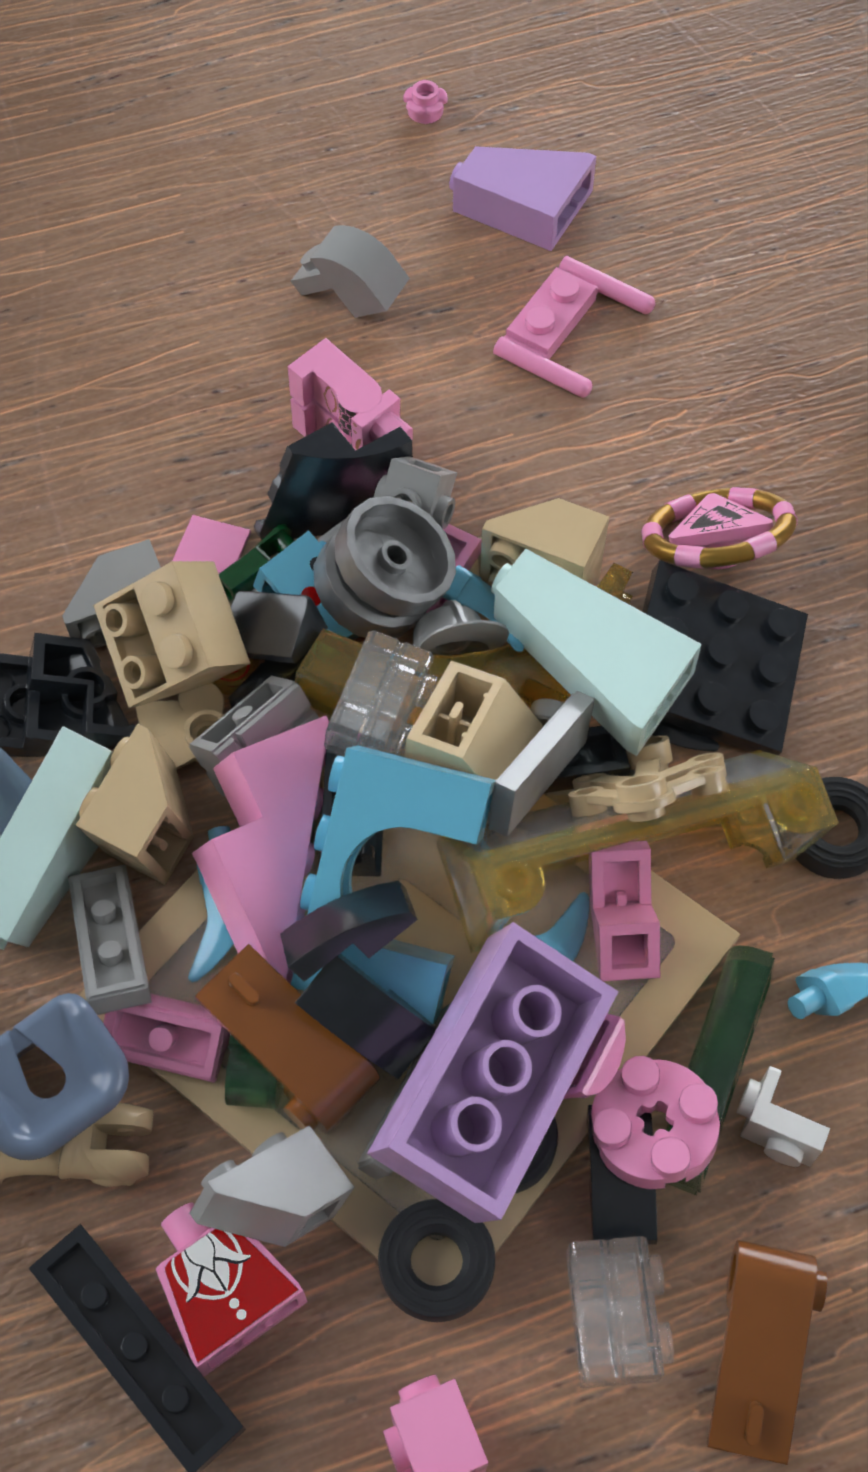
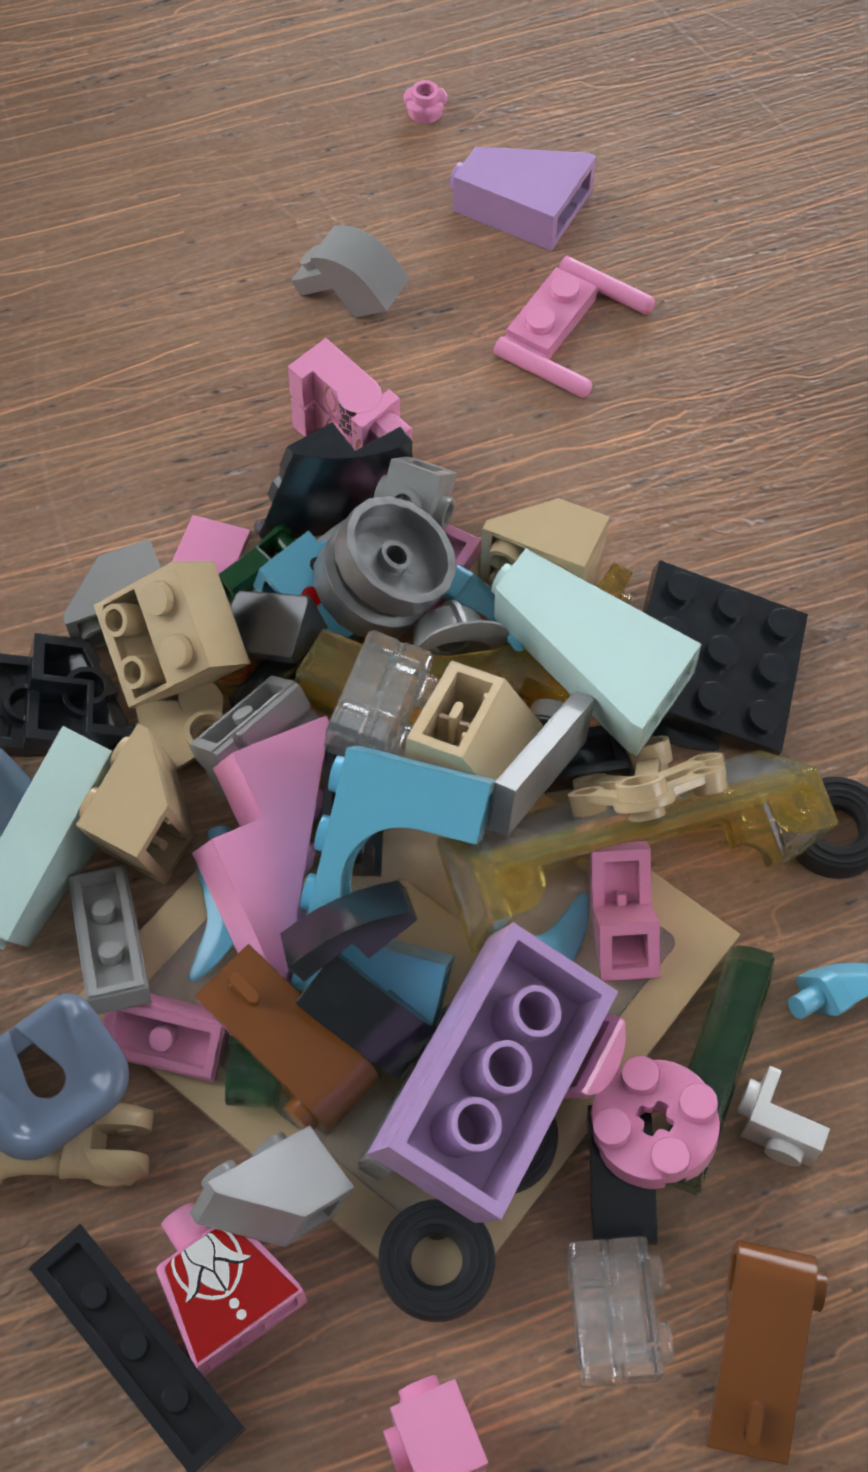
piece [641,487,798,569] -> none

